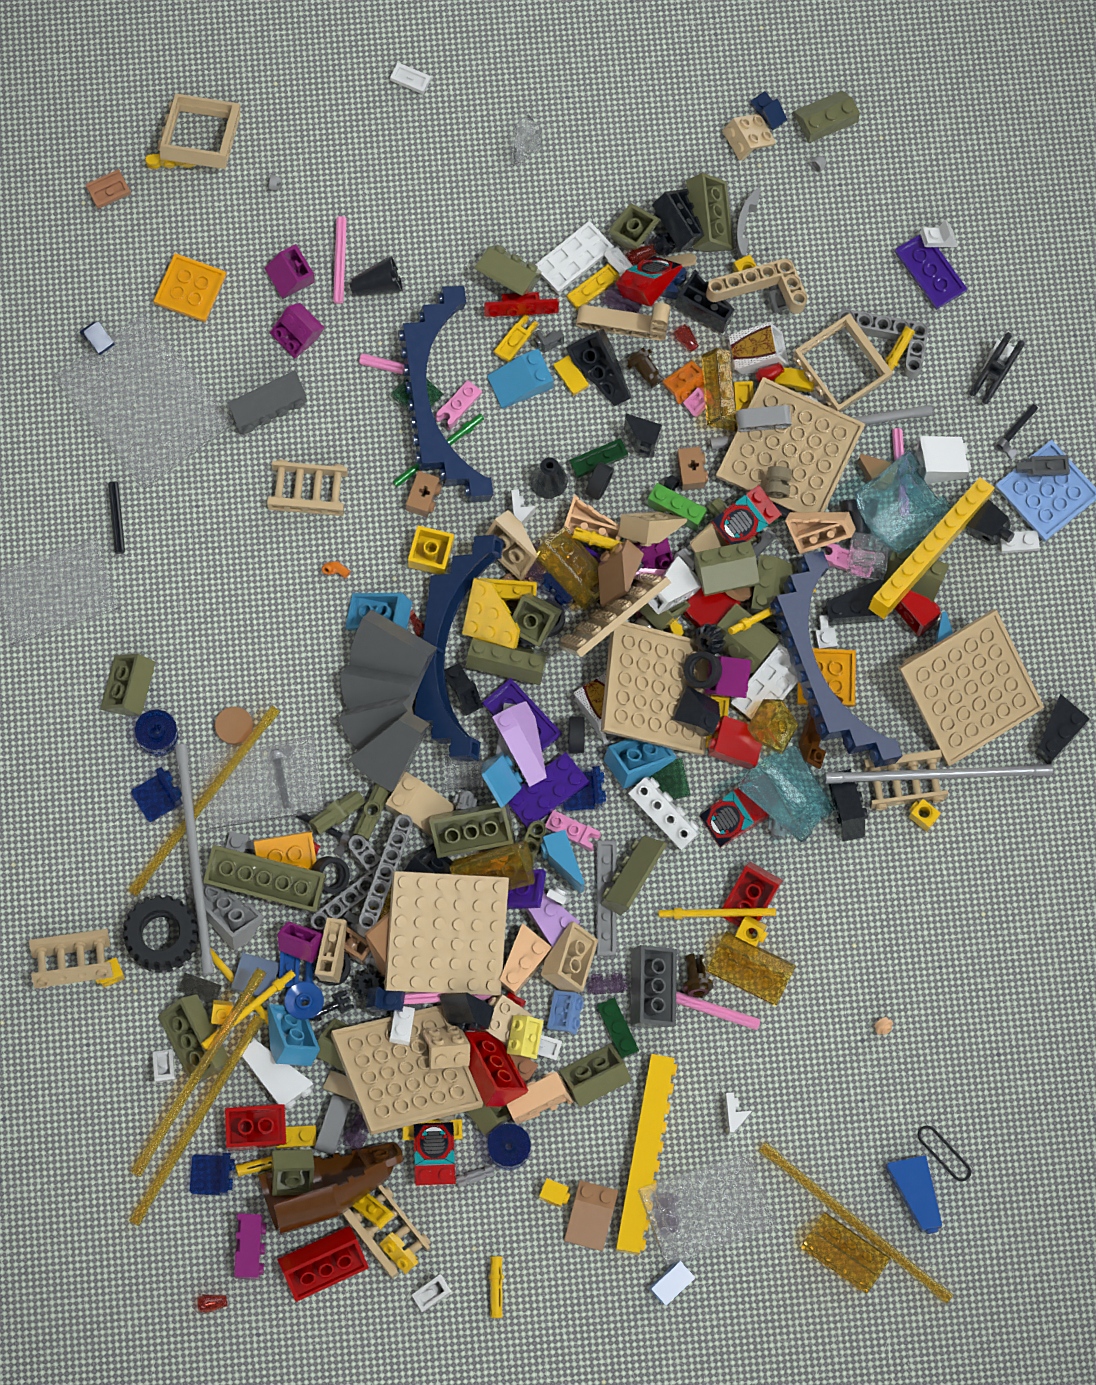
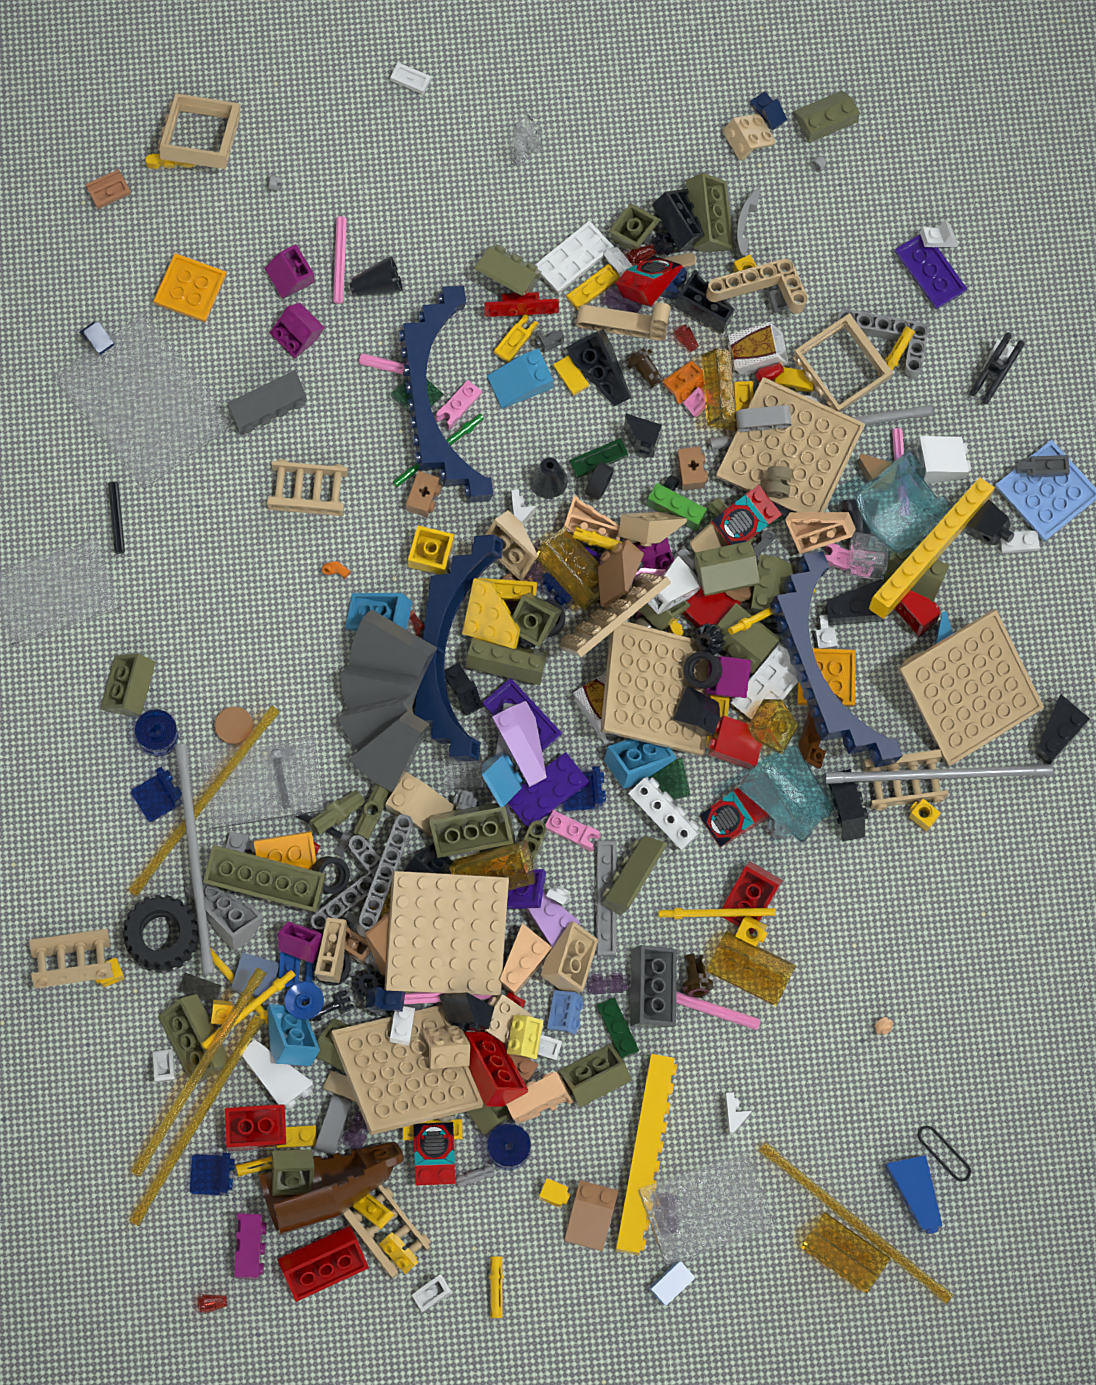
dark azure slope [540,829,585,893] -> none
black tyre [568,716,585,753] -> none
black piece [996,404,1038,459] -> none

